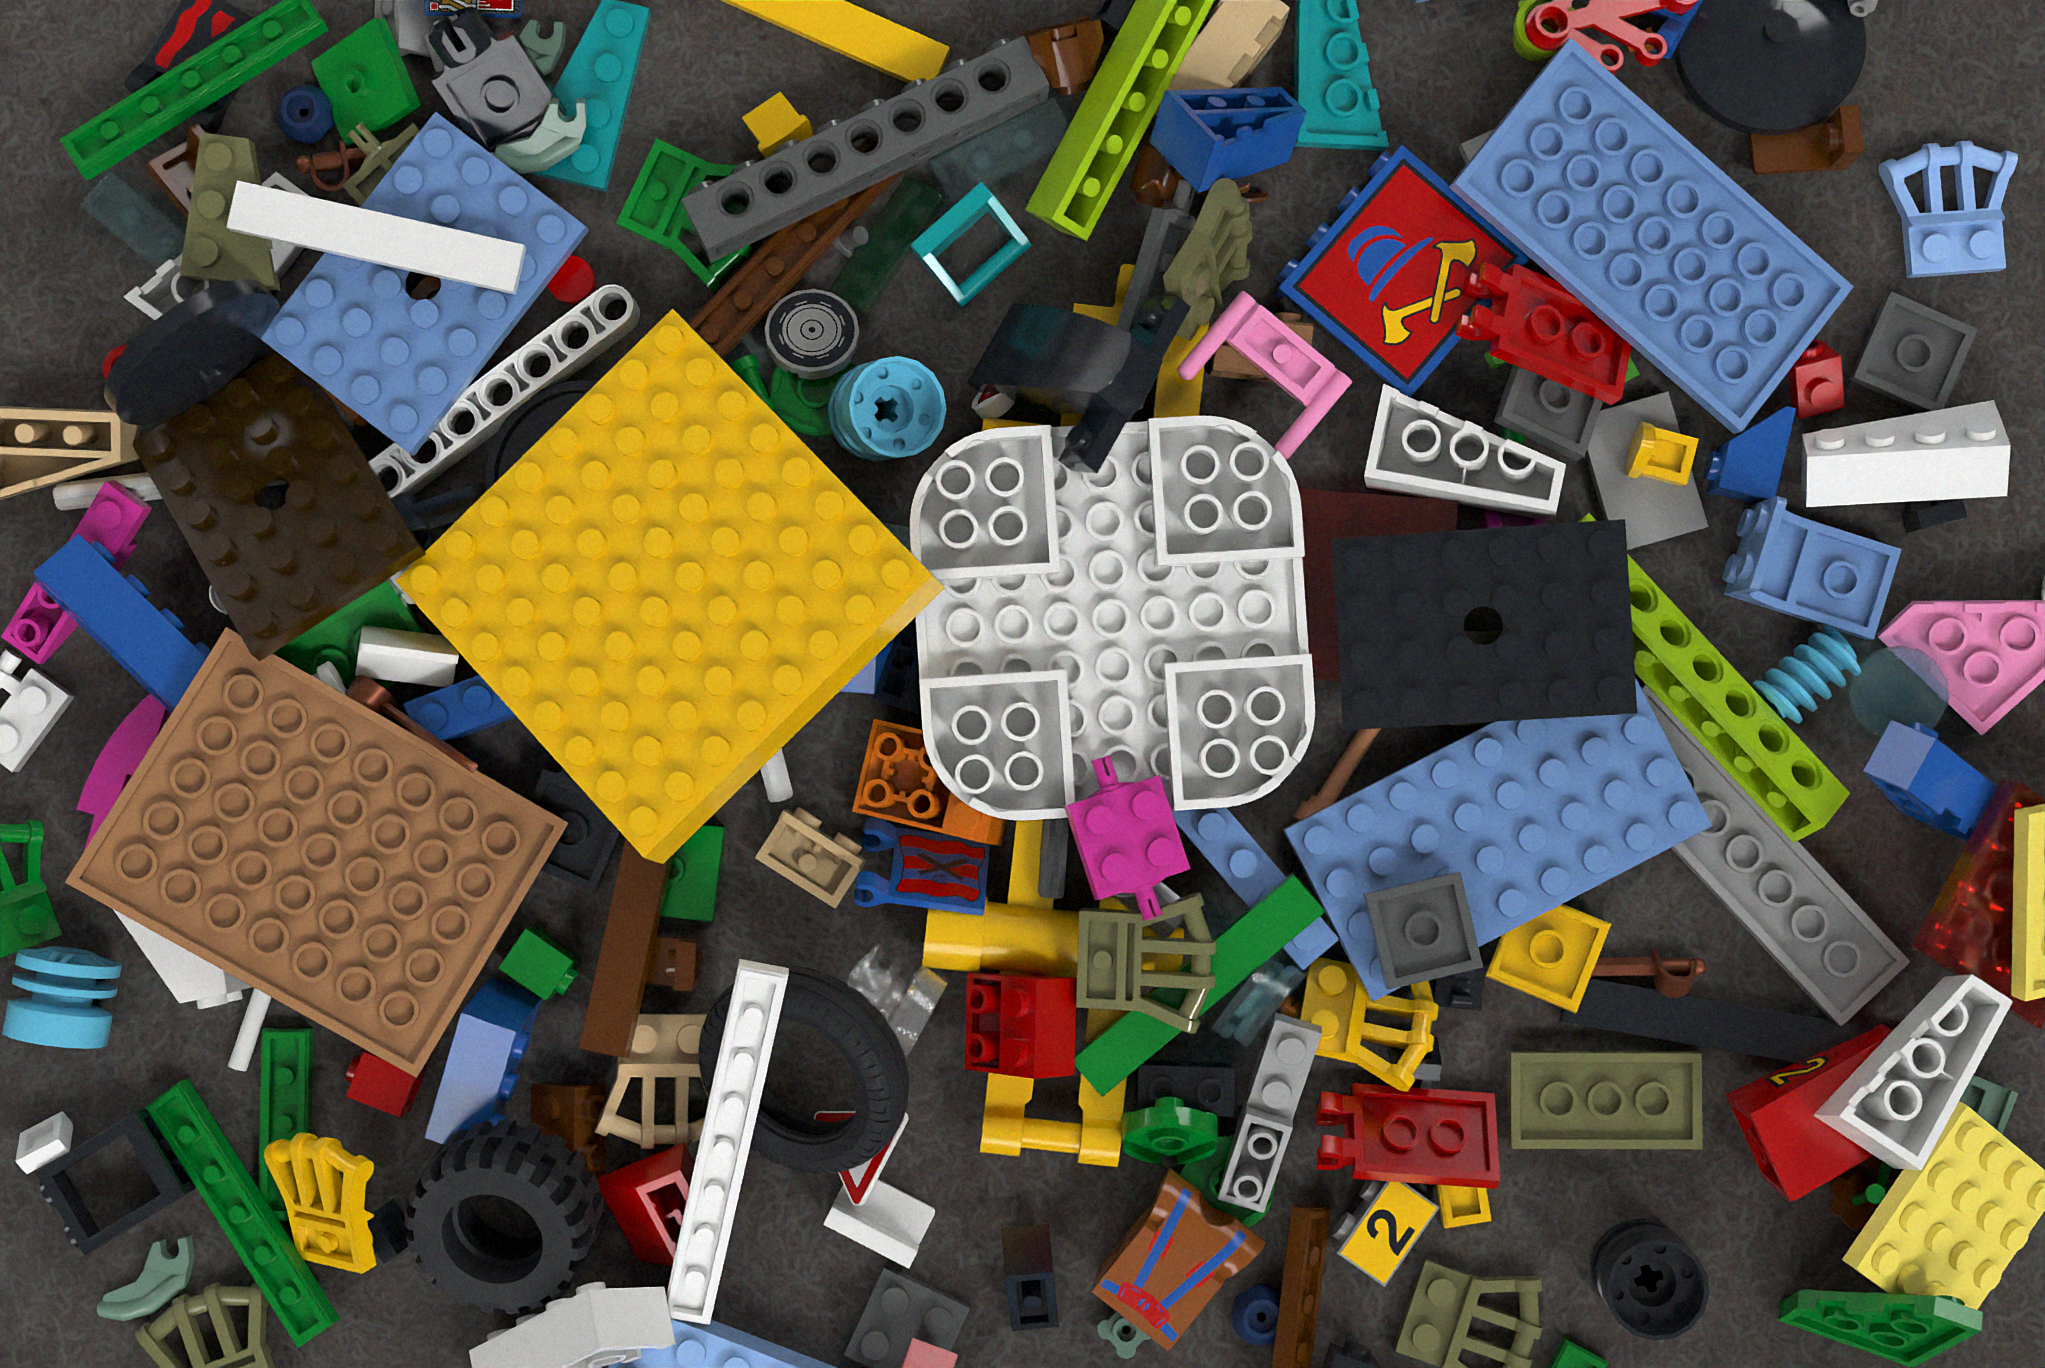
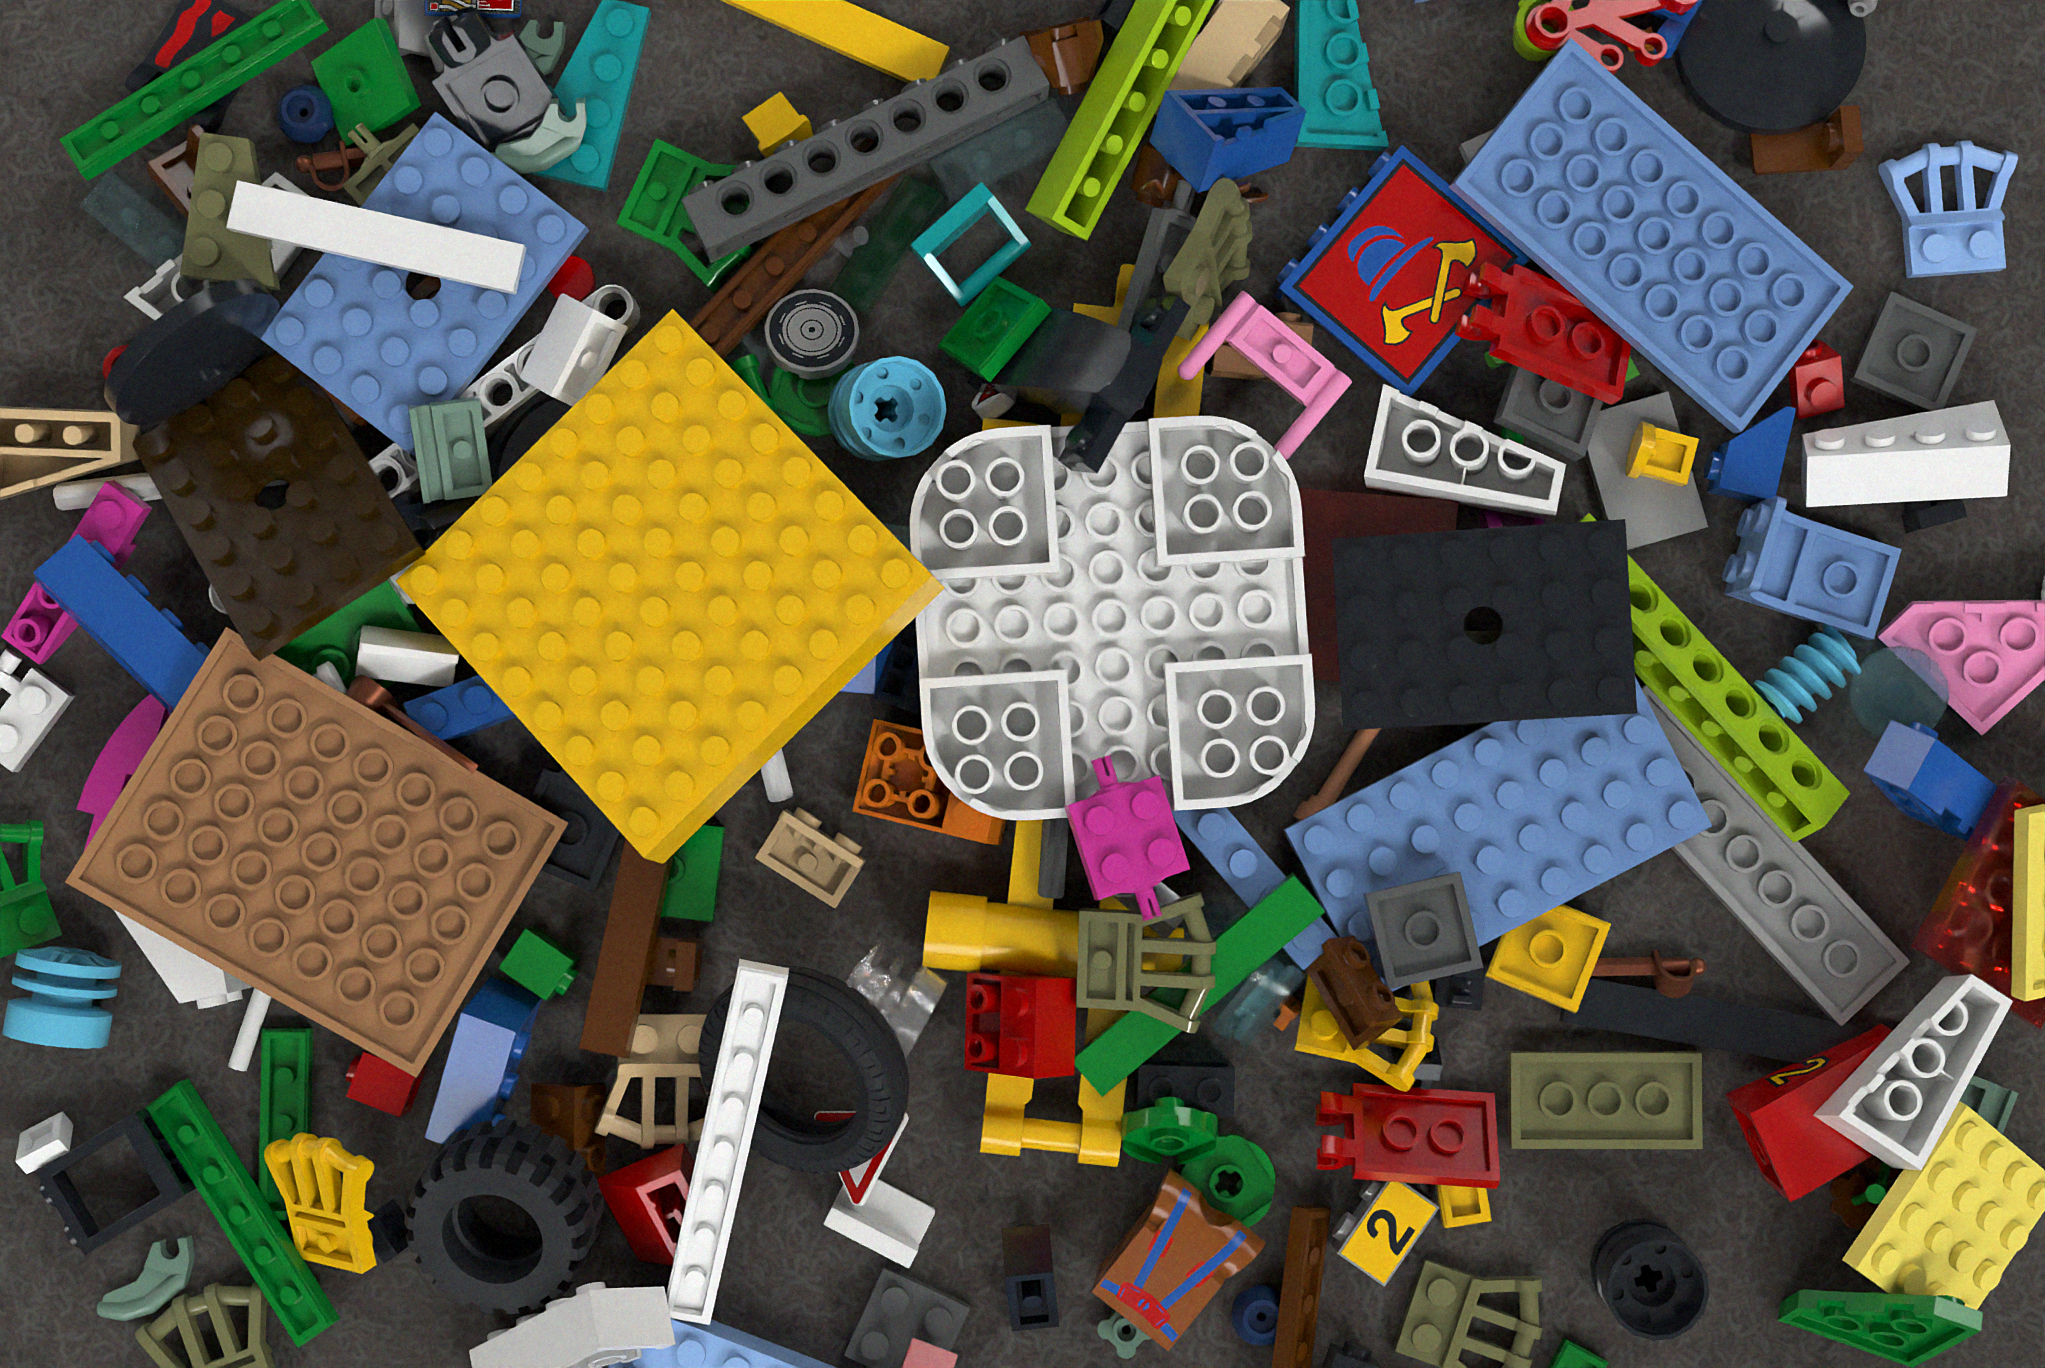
blue flag [853,817,990,916] -> none
light grey slope [1218,1012,1322,1213] -> none
none -> sand green plate [408,396,492,503]
none -> white panel [520,294,628,406]
none -> green tile [937,276,1052,382]
none -> reddish brown bracket [1306,935,1404,1051]

